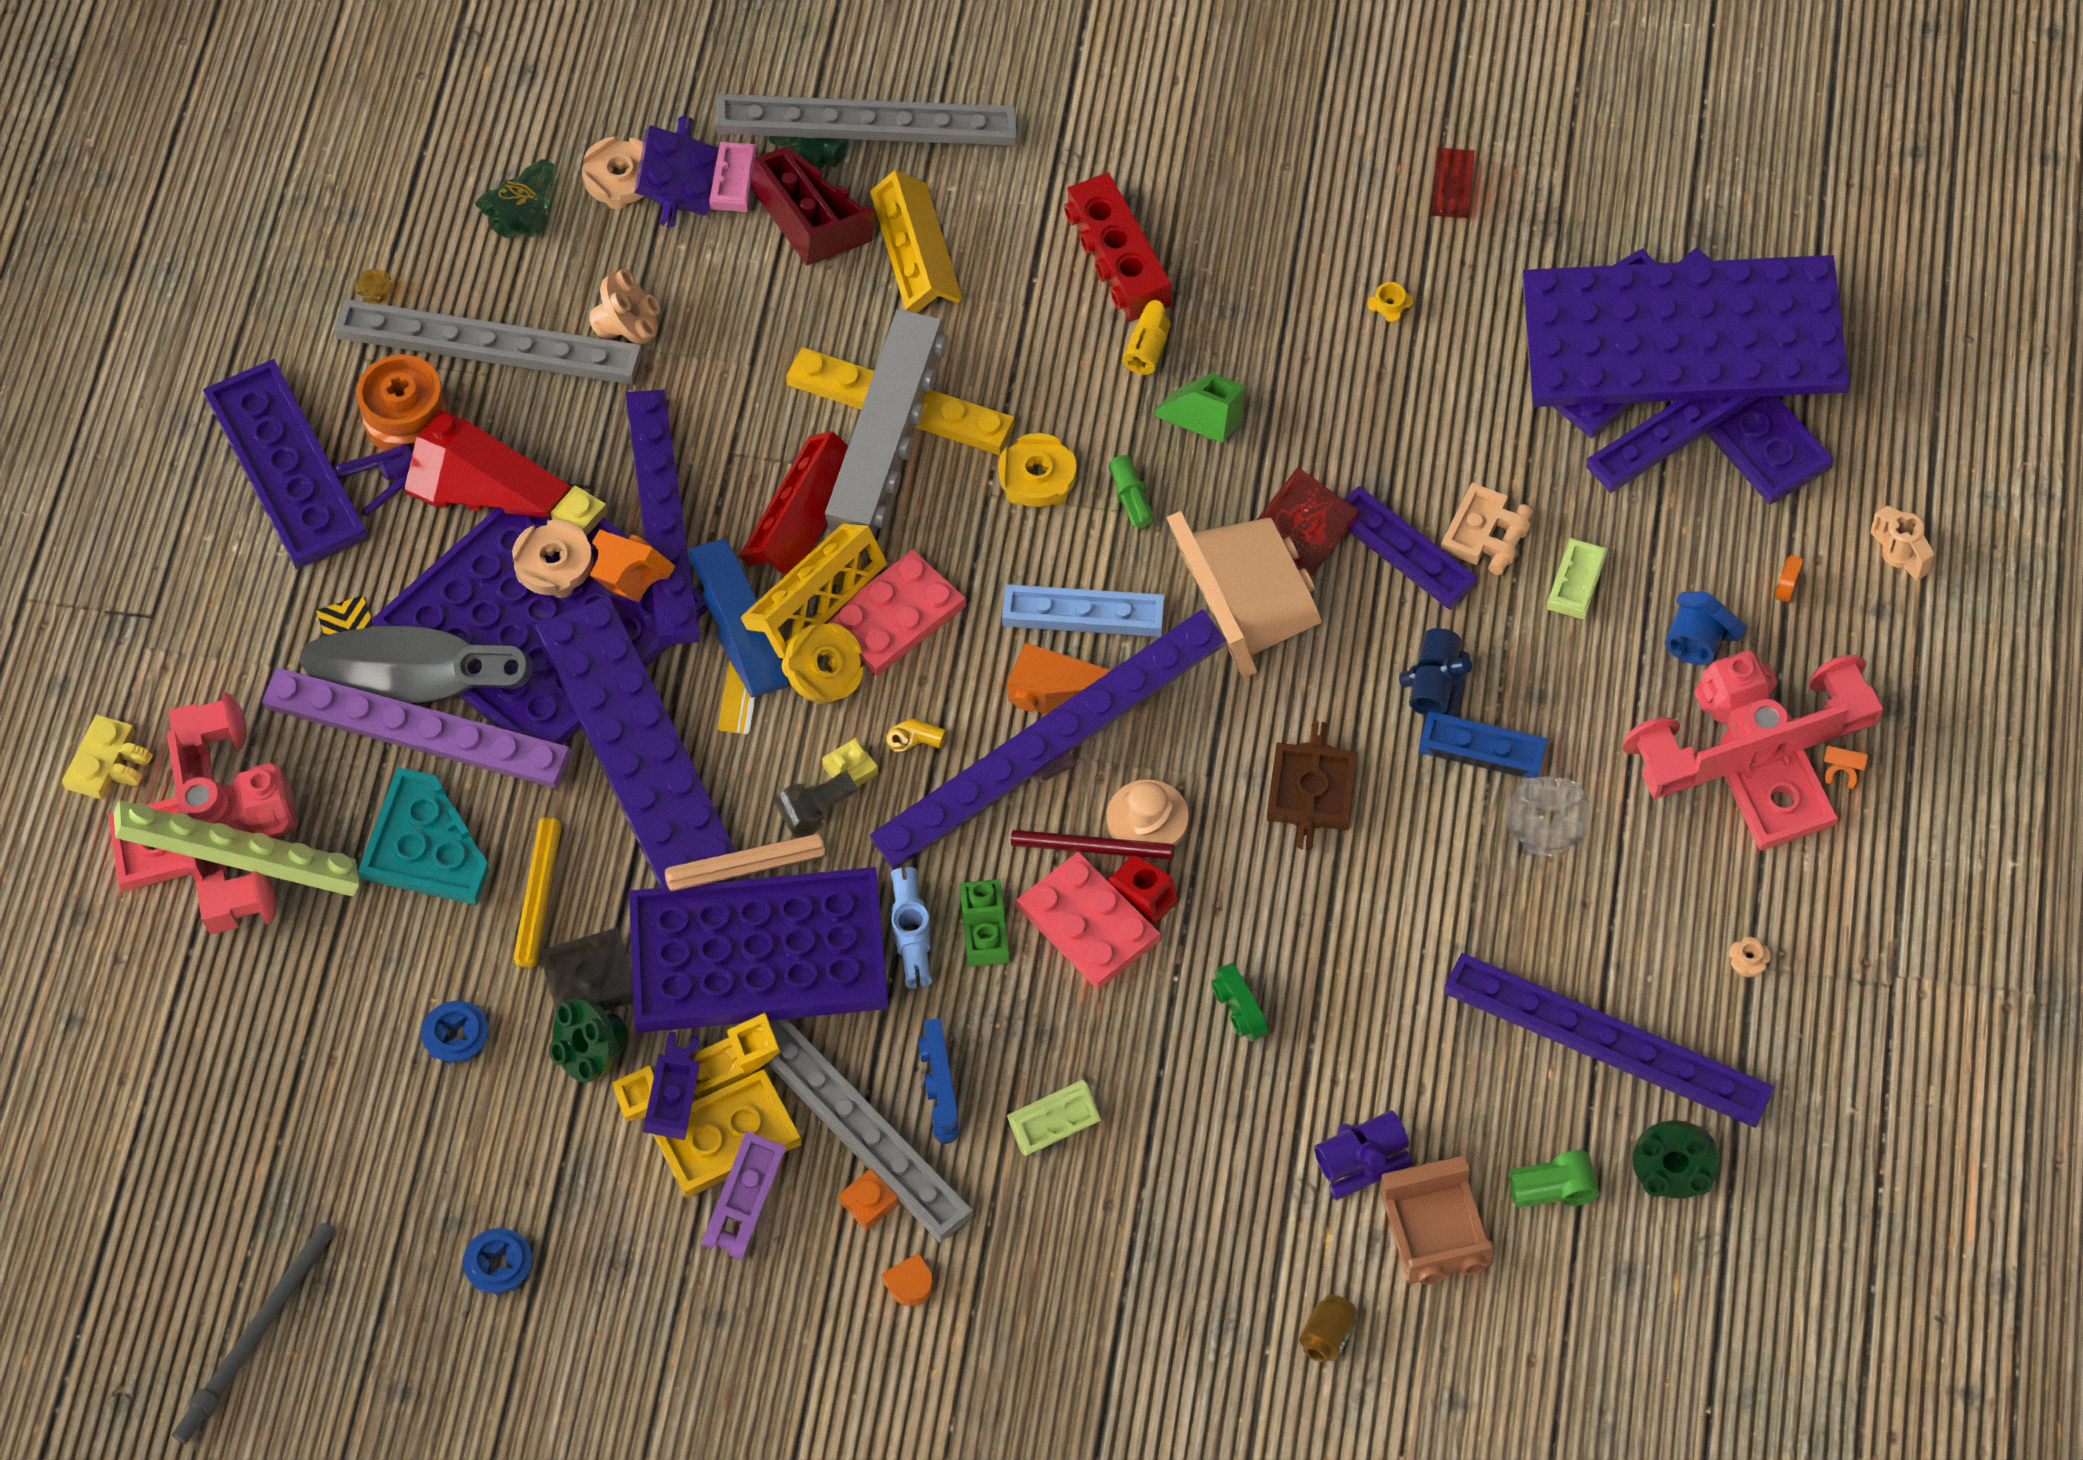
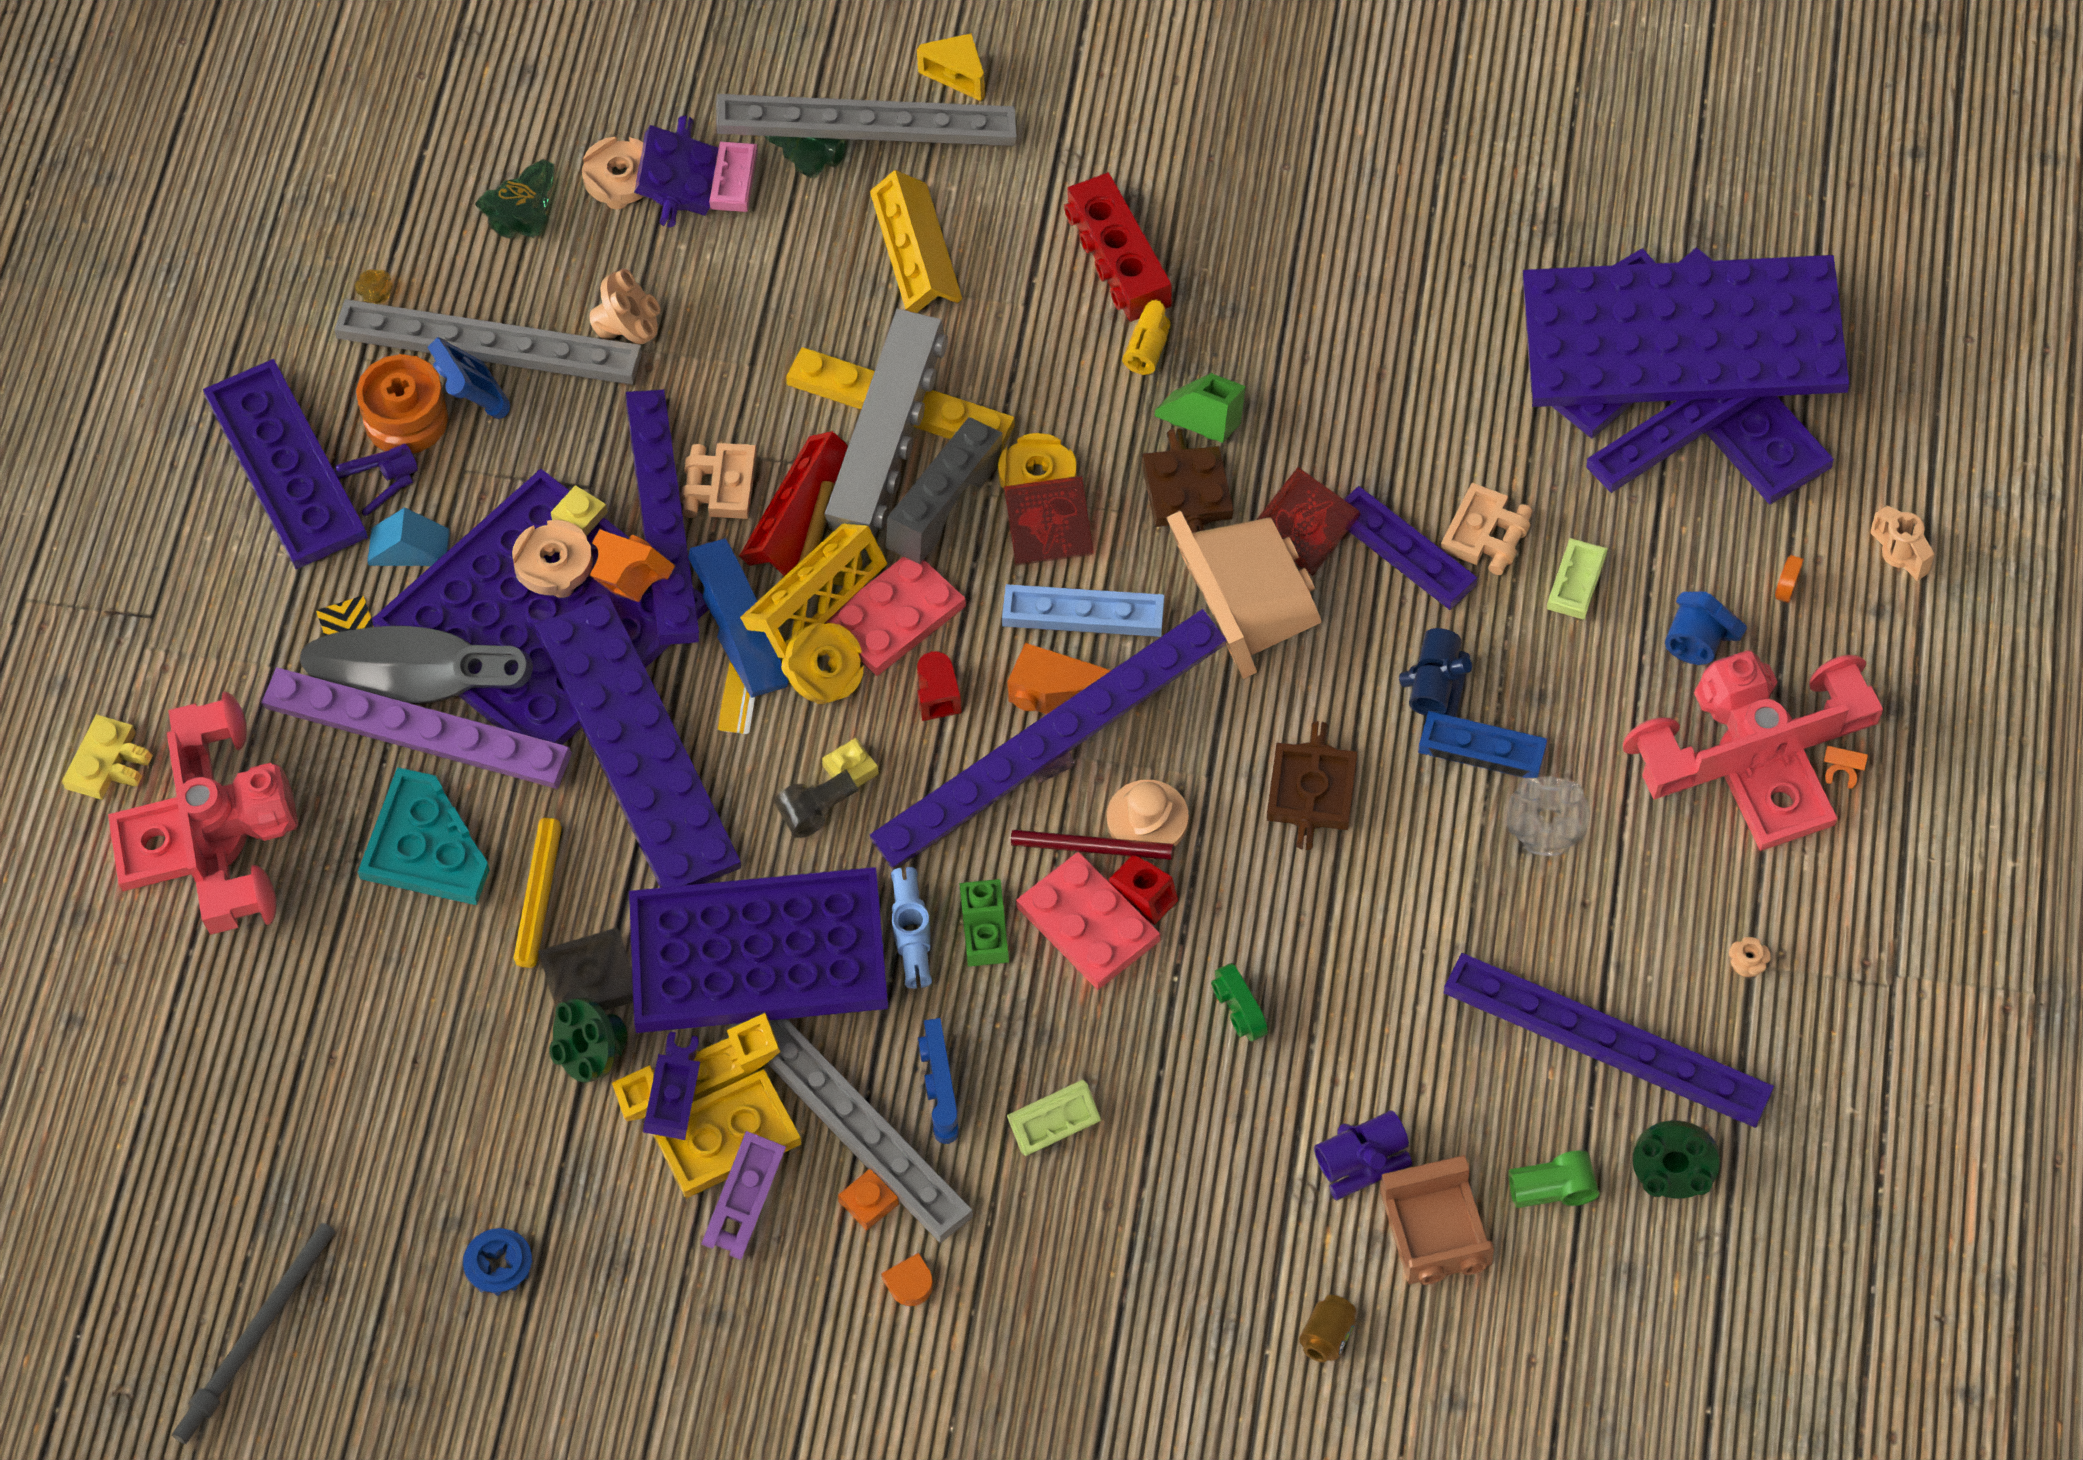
yellowish green plate [114,800,359,897] -> none
red wedge [404,410,571,517] -> none
blue gear [421,1001,489,1065] -> none
light nougat axle [665,834,825,891] -> none
dark red wedge [751,146,876,266] -> none
yellow arm [886,719,947,752] -> none
bright green axle [1108,455,1154,529] -> none
yellow plate [1367,282,1413,322] -> none
clear red plate [1431,147,1475,219] -> none
none -> dark azure slope [367,507,450,566]
none -> blue plate [427,337,510,419]
none -> light nougat plate [680,443,757,519]
none -> pearl gold bar [798,481,835,564]
none -> dark grey arch [886,417,1003,564]
none -> yellow slope [917,33,985,101]
none -> red leg [917,651,962,721]
none -> clear red tile [1004,476,1094,566]
none -> reddish brown plate [1141,428,1234,533]

